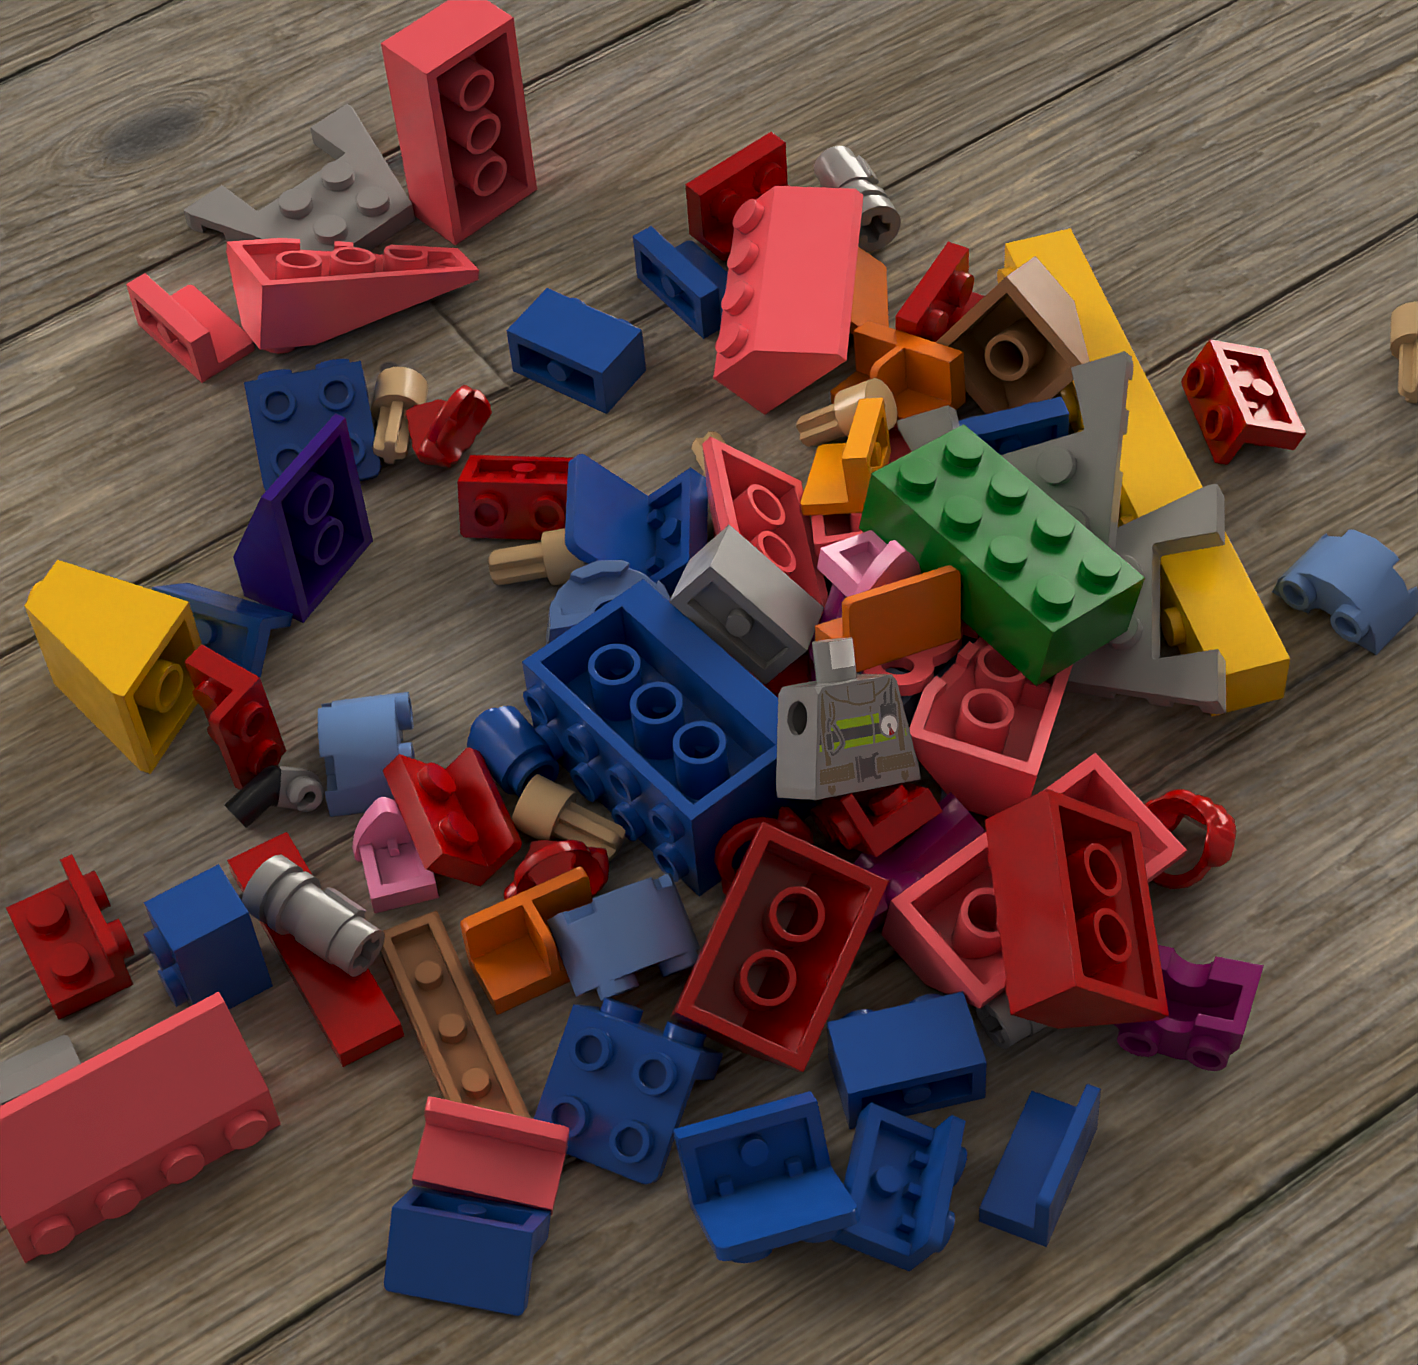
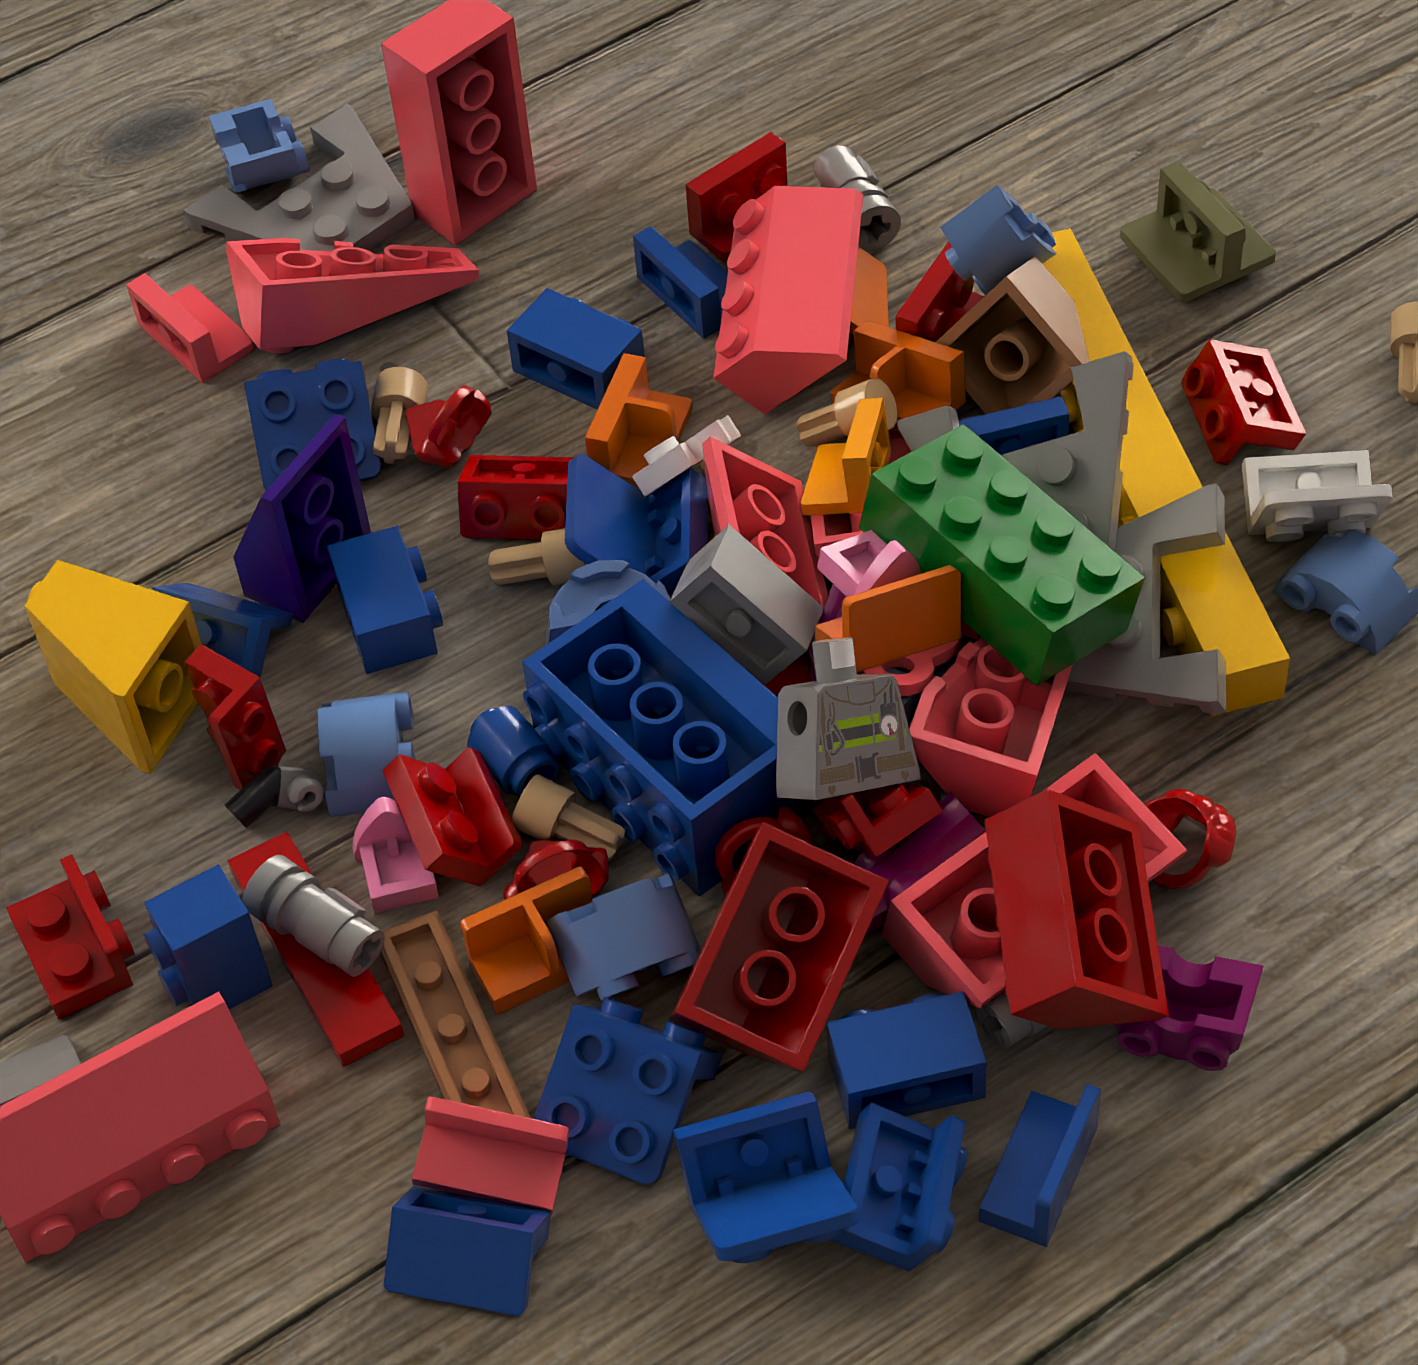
none -> medium blue cylinder [208,99,309,194]
none -> blue brick [327,525,443,674]
none -> orange panel [585,353,693,487]
none -> white plate [632,415,741,496]
none -> medium blue cylinder [940,185,1057,296]
none -> olive bracket [1120,160,1276,303]
none -> white bracket [1242,450,1393,542]

